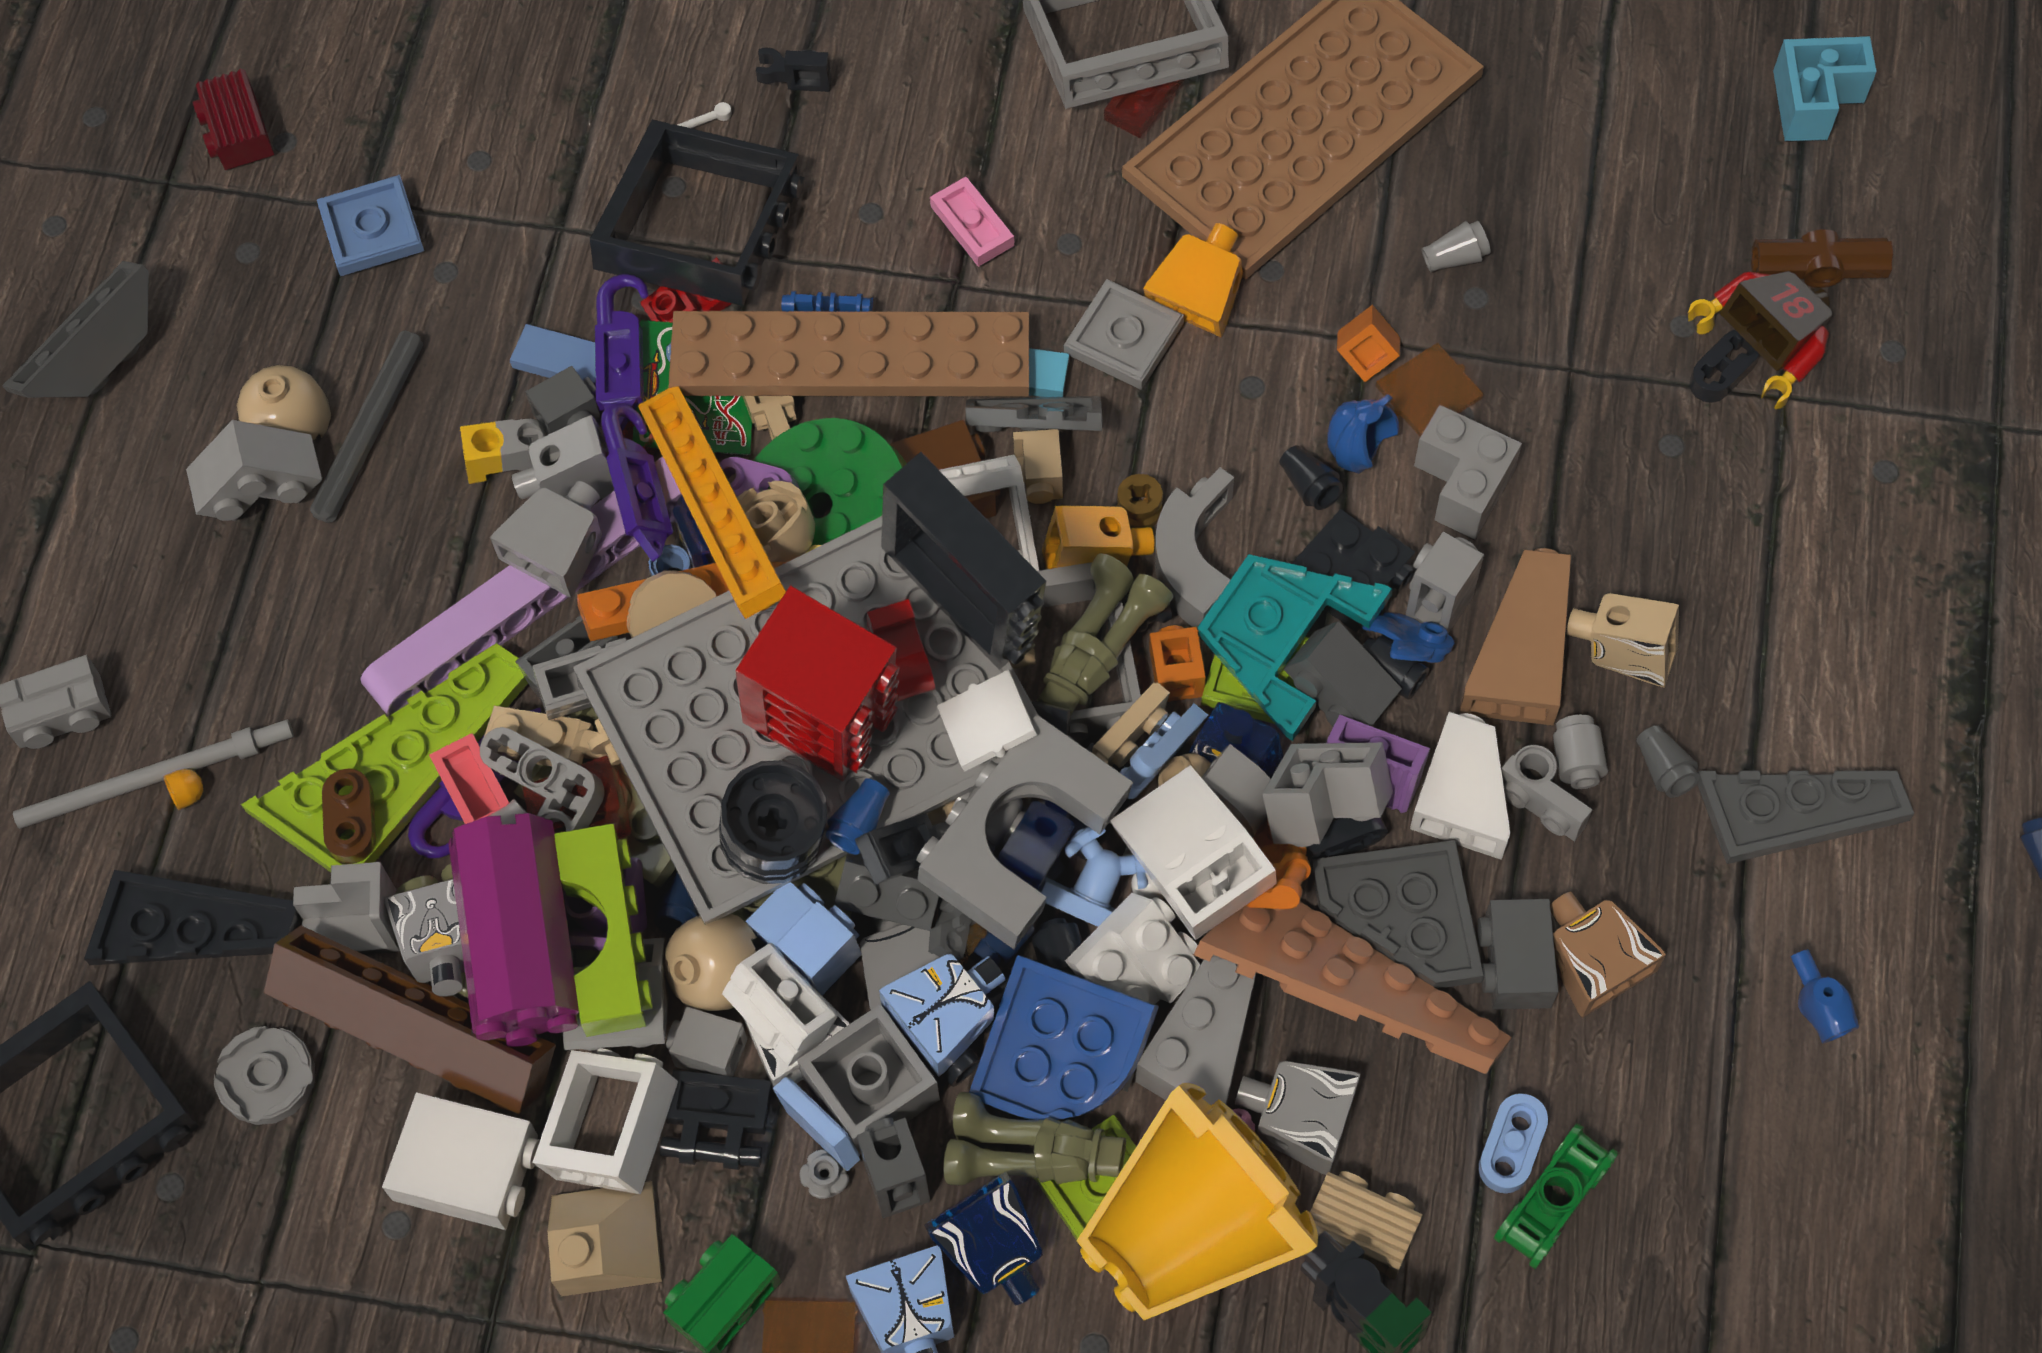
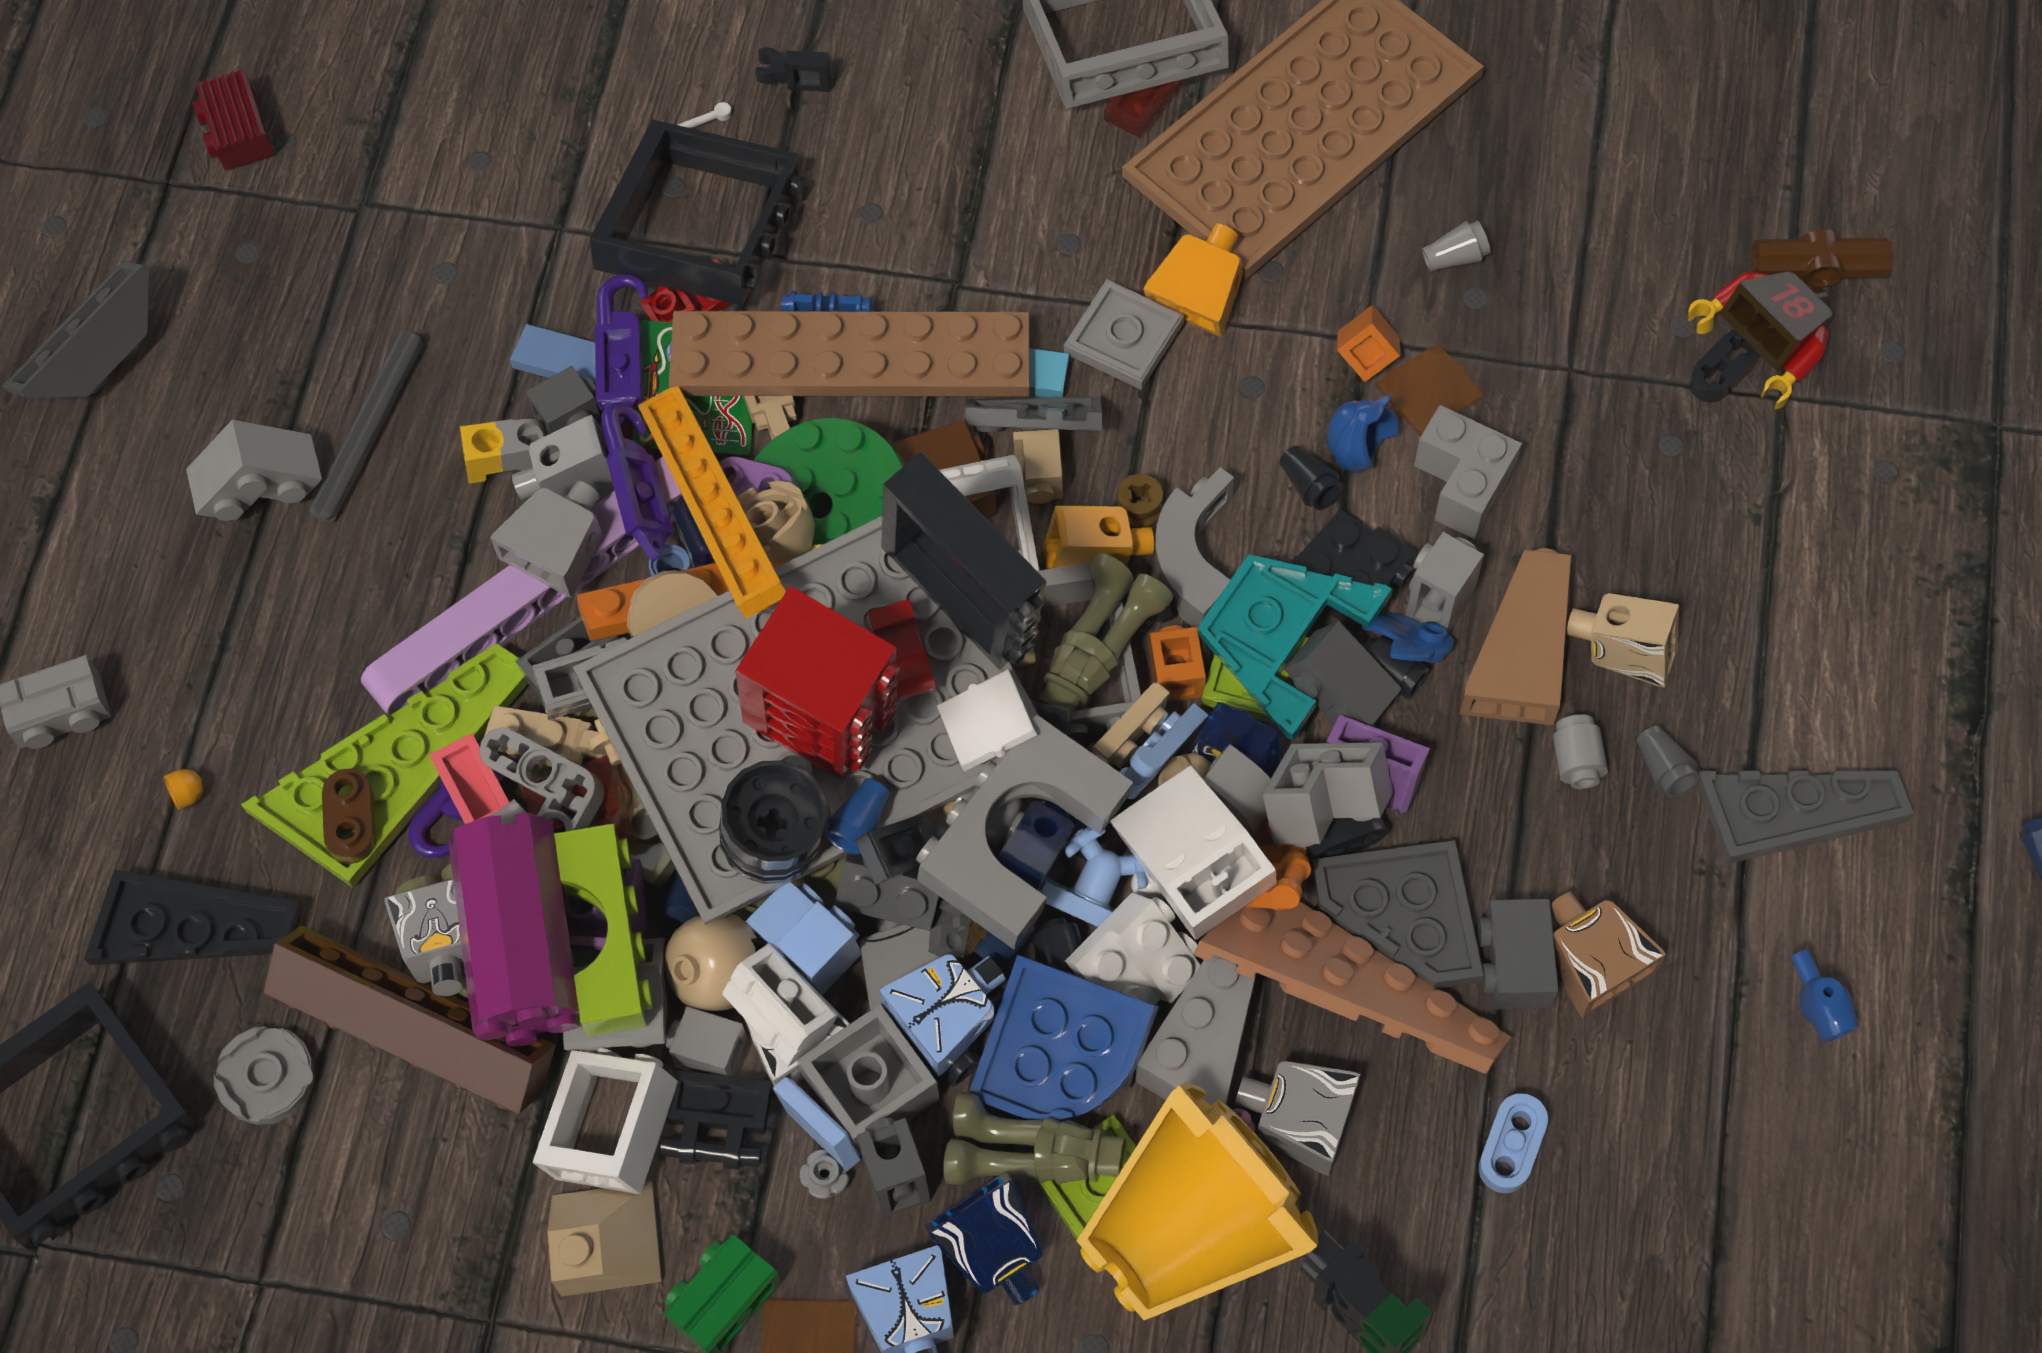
light grey bar [13,719,294,829] -> none
tan cylinder [237,365,331,440] -> none
light grey panel [293,862,400,954] -> none
medium blue plate [317,175,424,276] -> none
white brick [382,1093,540,1230] -> none
bright pink plate [930,177,1014,267] -> none
tan brick [1310,1171,1423,1279] -> none
white slope [1410,712,1510,860] -> none
green piece [1493,1123,1620,1270] -> none
light grey plate [1501,745,1592,842] -> none
medium azure brick [1773,36,1877,141] -> none

